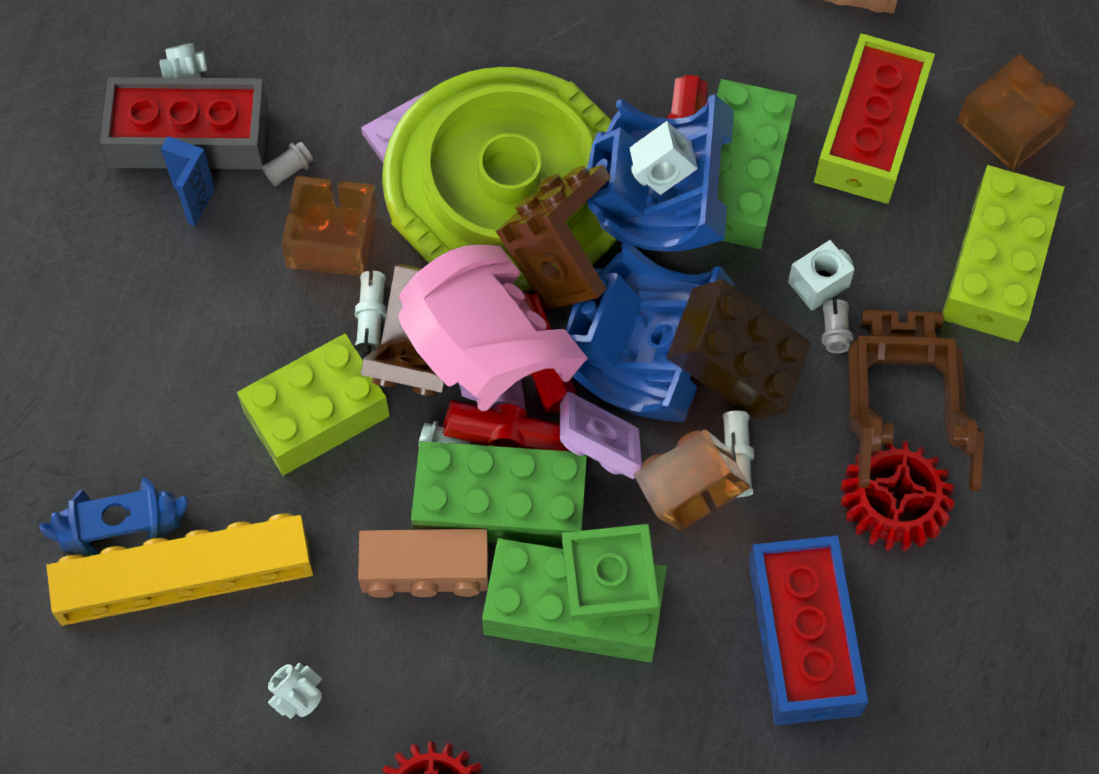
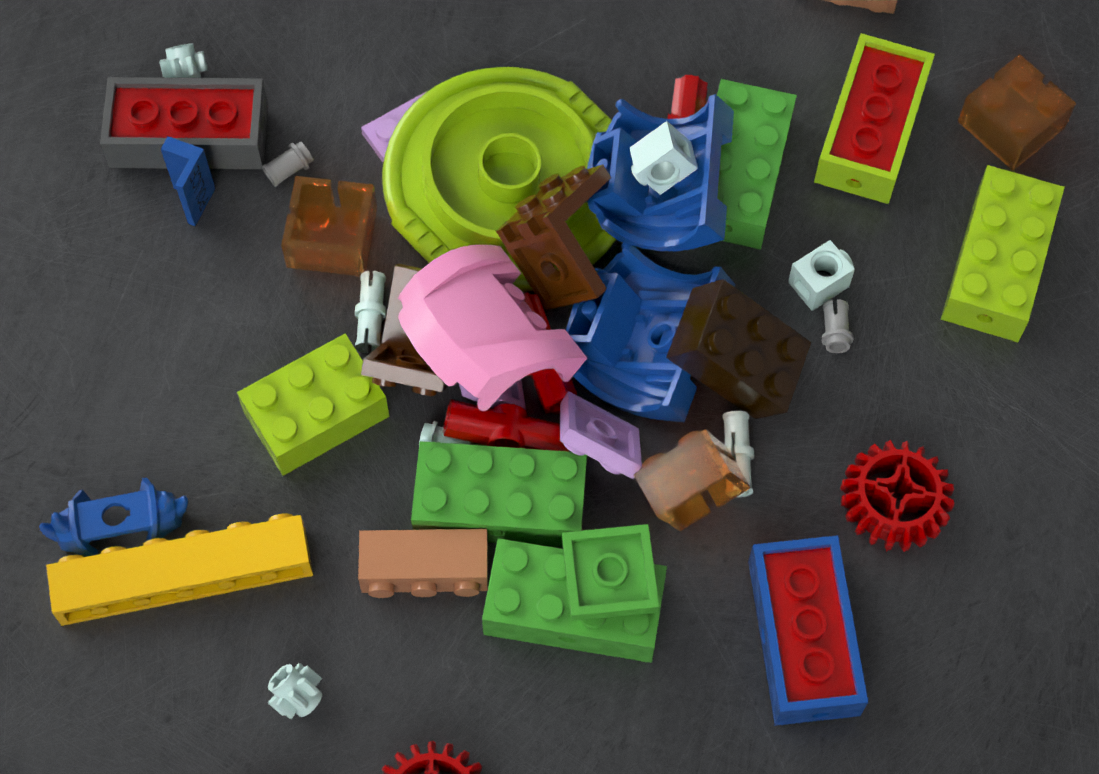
reddish brown piece [847,309,984,492] -> none

